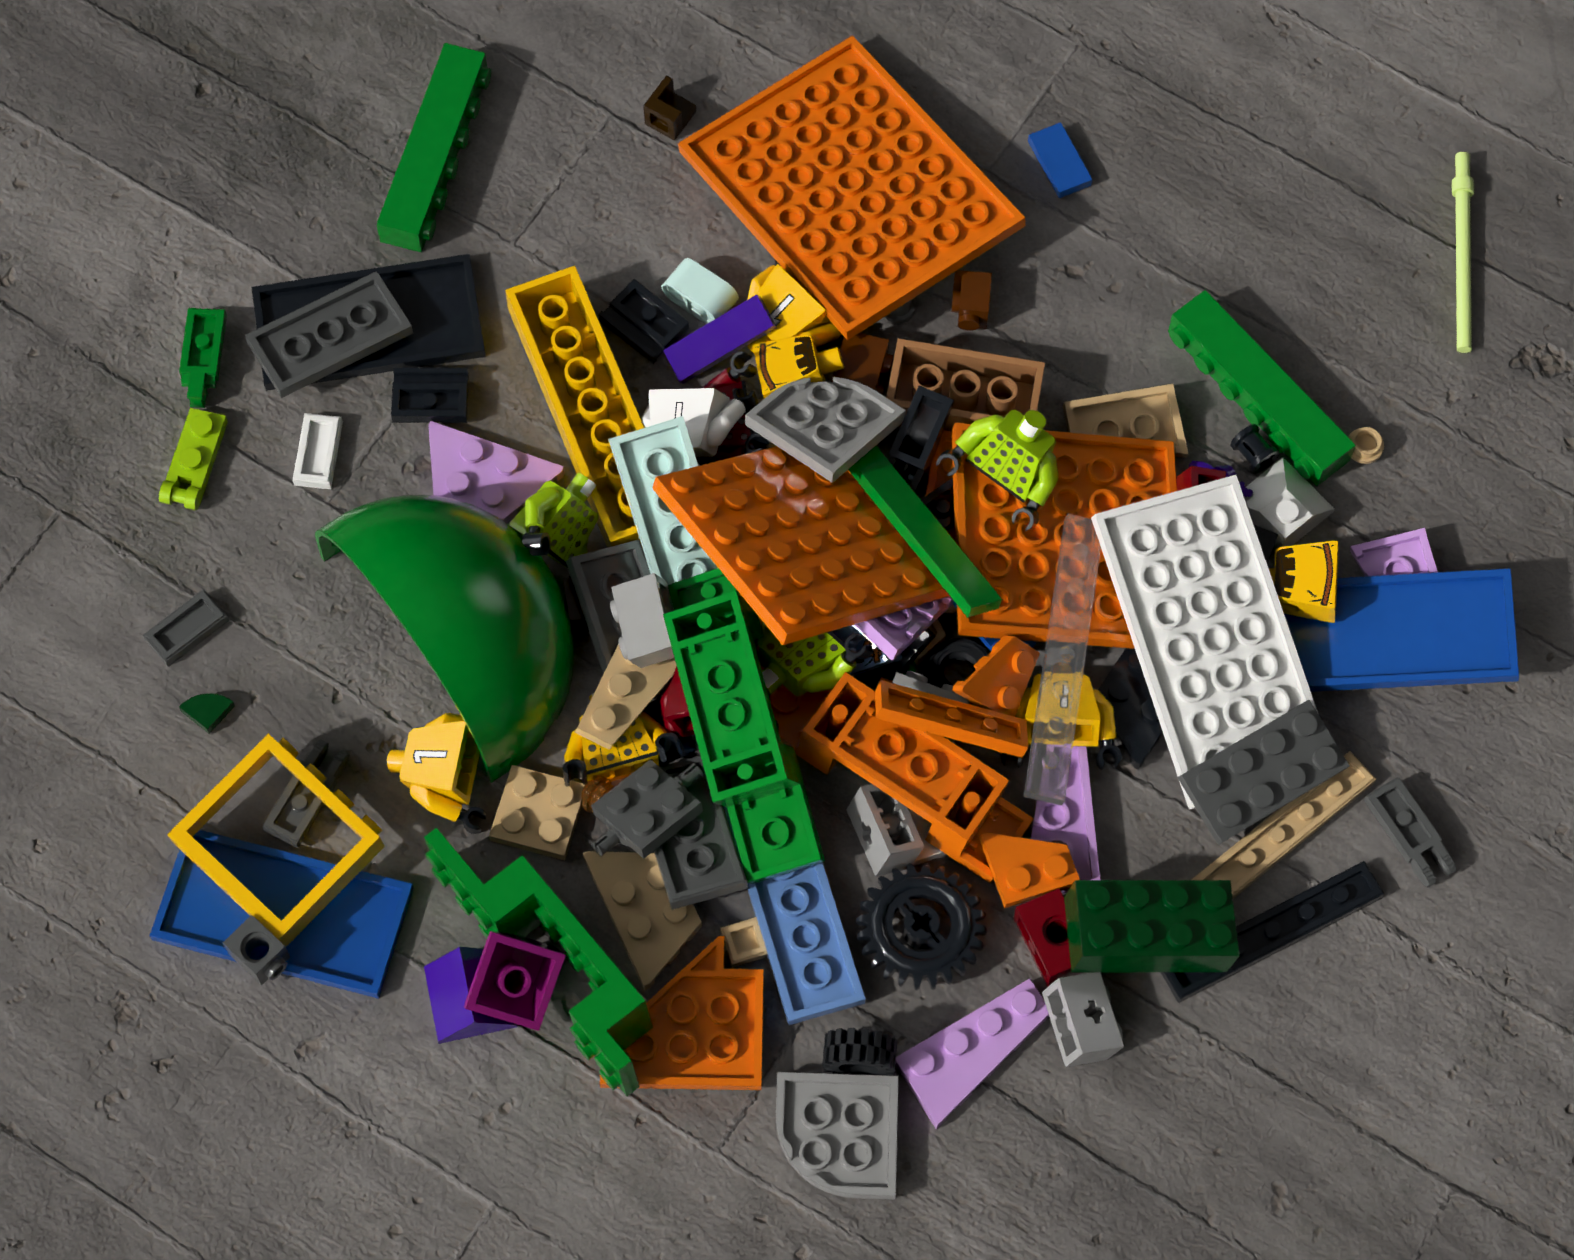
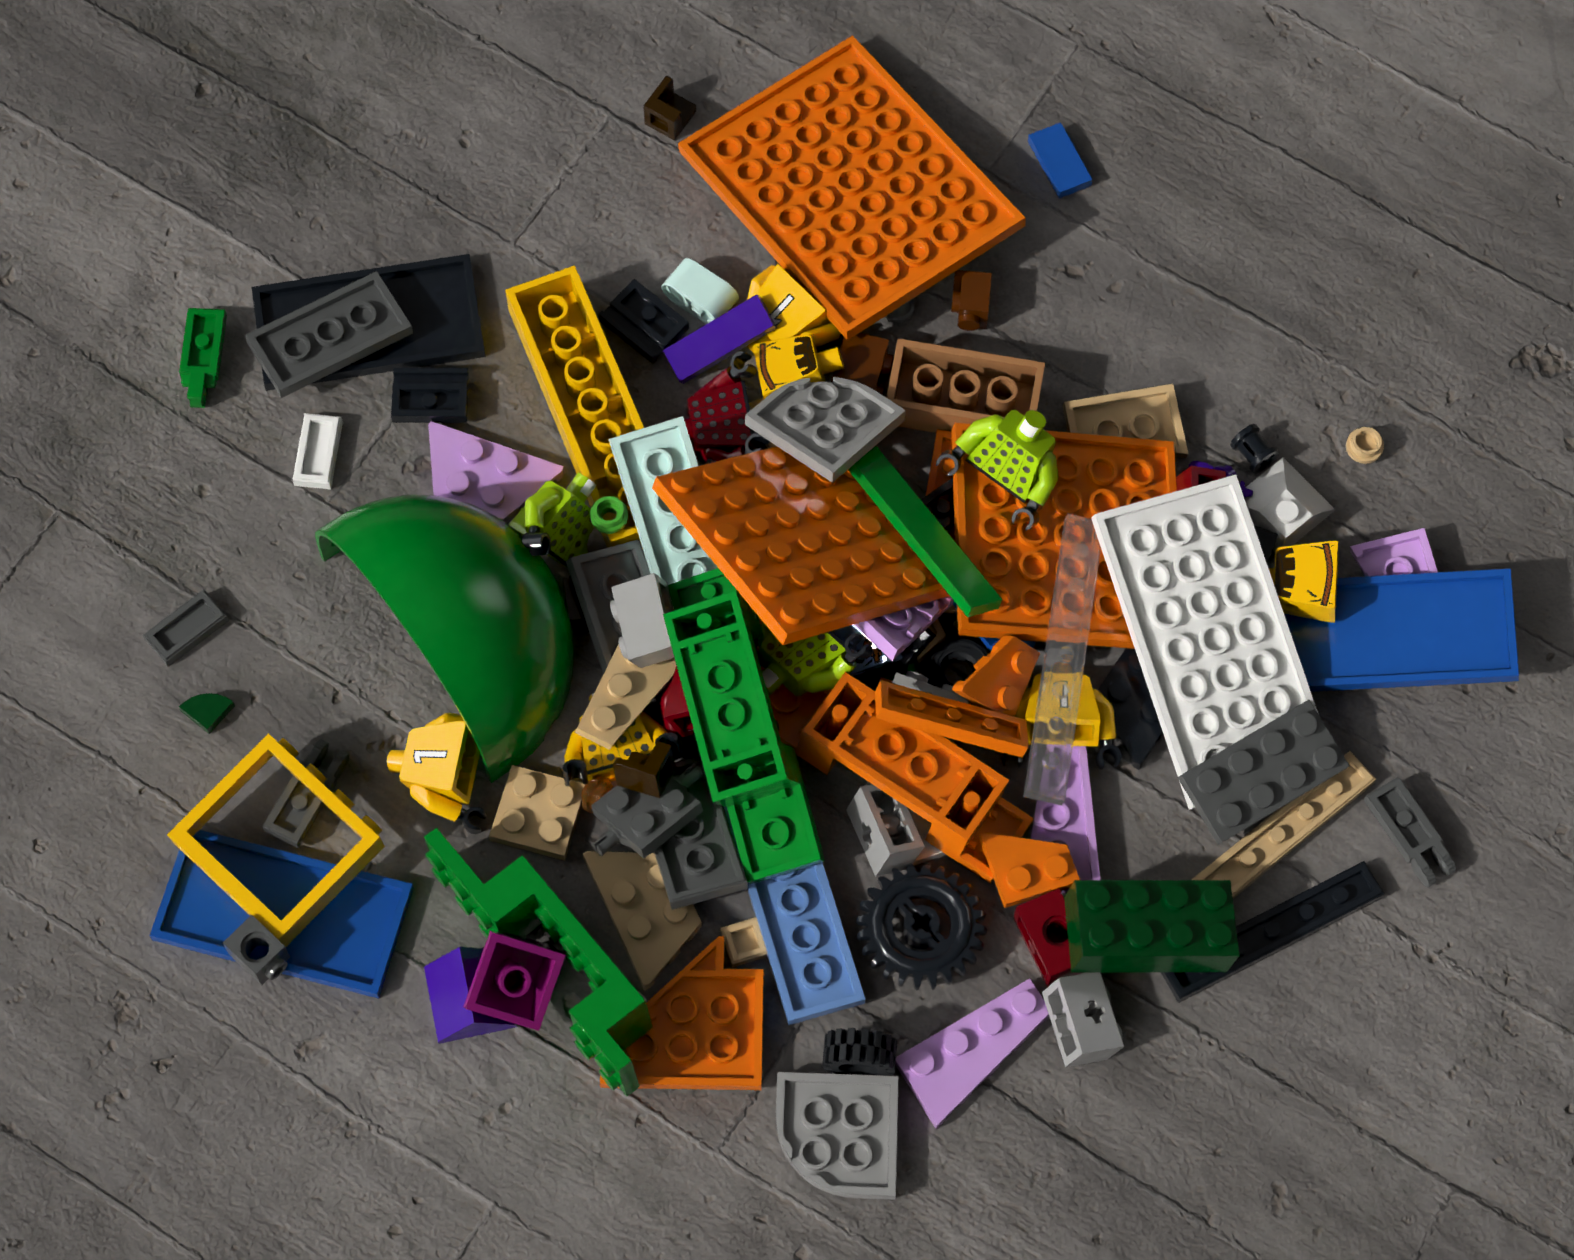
lime plate [159,408,228,510] -> none
green brick [376,43,491,253] -> none
white torso [641,388,758,457] -> none
black slope [888,385,954,496] -> none
green brick [1168,290,1356,486] -> none
yellowish green bar [1452,152,1474,353] -> none
none -> bright green plate [590,496,628,534]
none -> dark brown panel [613,741,676,798]

